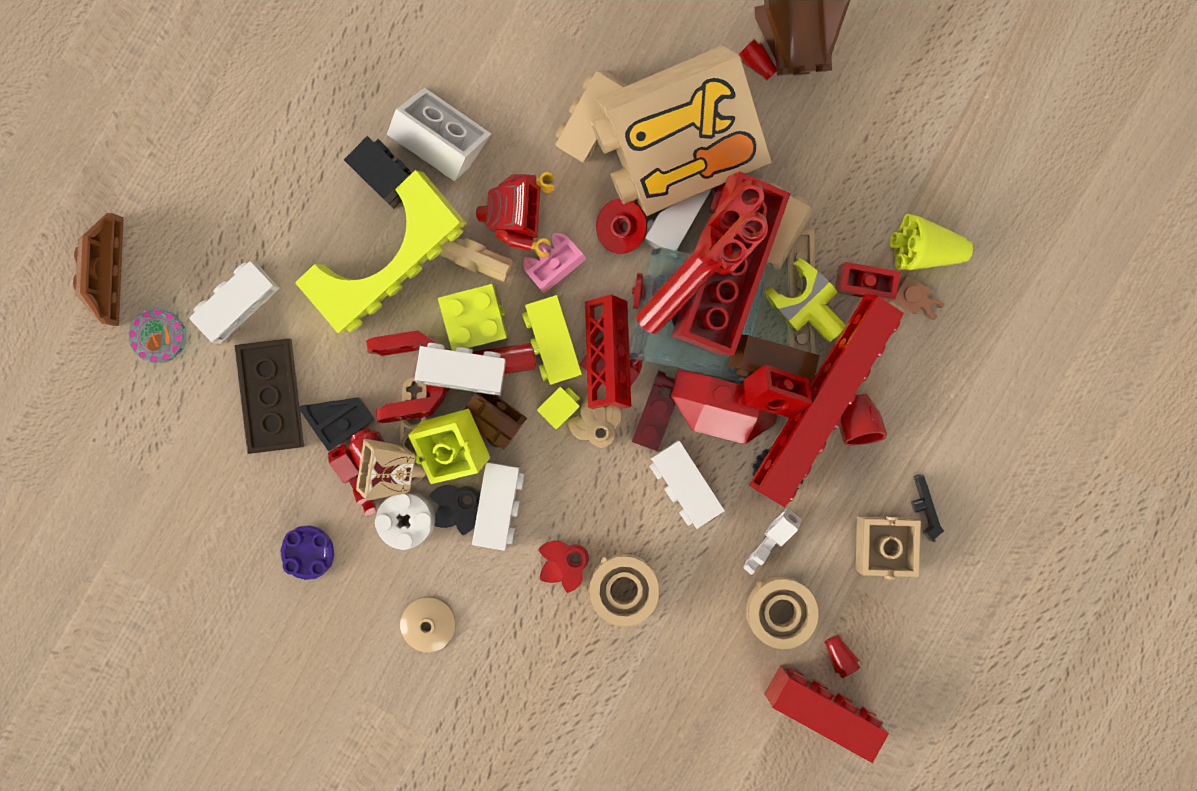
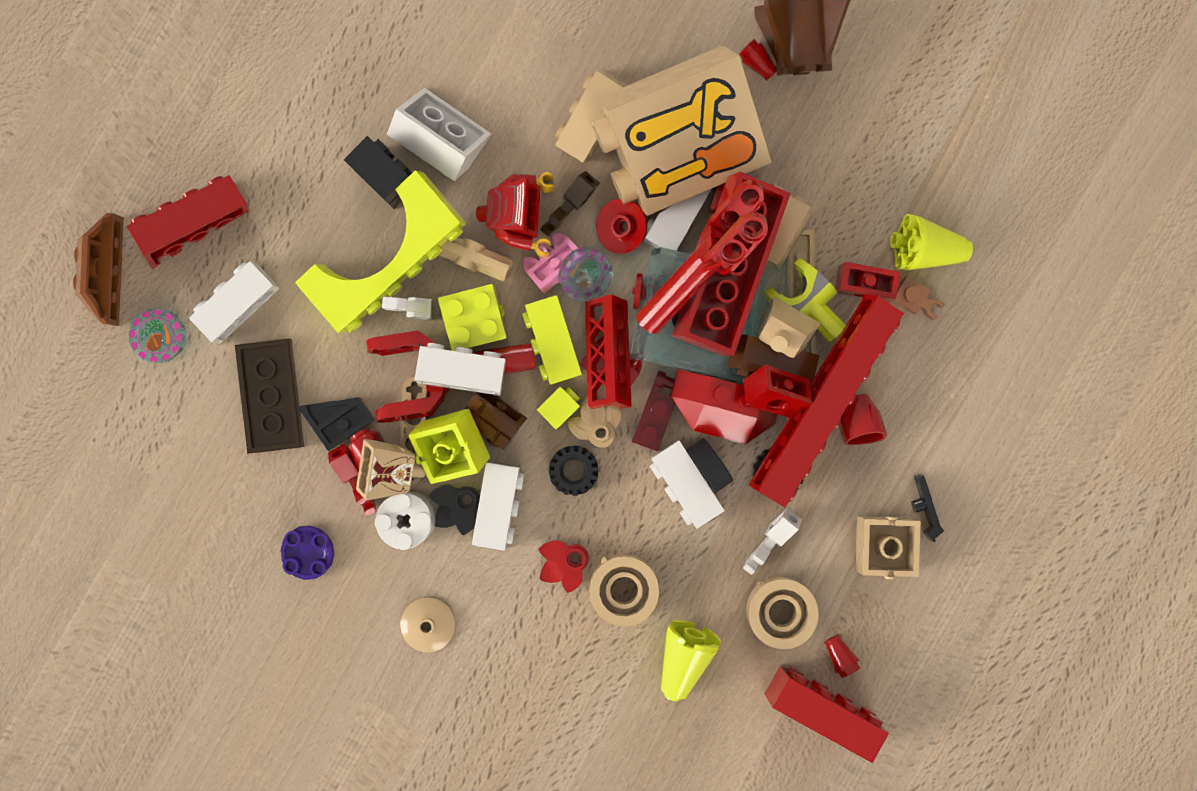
none -> red wedge [126,175,248,269]
none -> white piece [382,297,434,320]
none -> dark brown piece [540,171,600,236]
none -> black tyre [549,445,599,496]
none -> clear light blue tile [558,247,613,302]
none -> neon yellow cone [661,620,721,702]
none -> black tyre [686,438,733,493]
none -> tan torso [758,297,821,358]

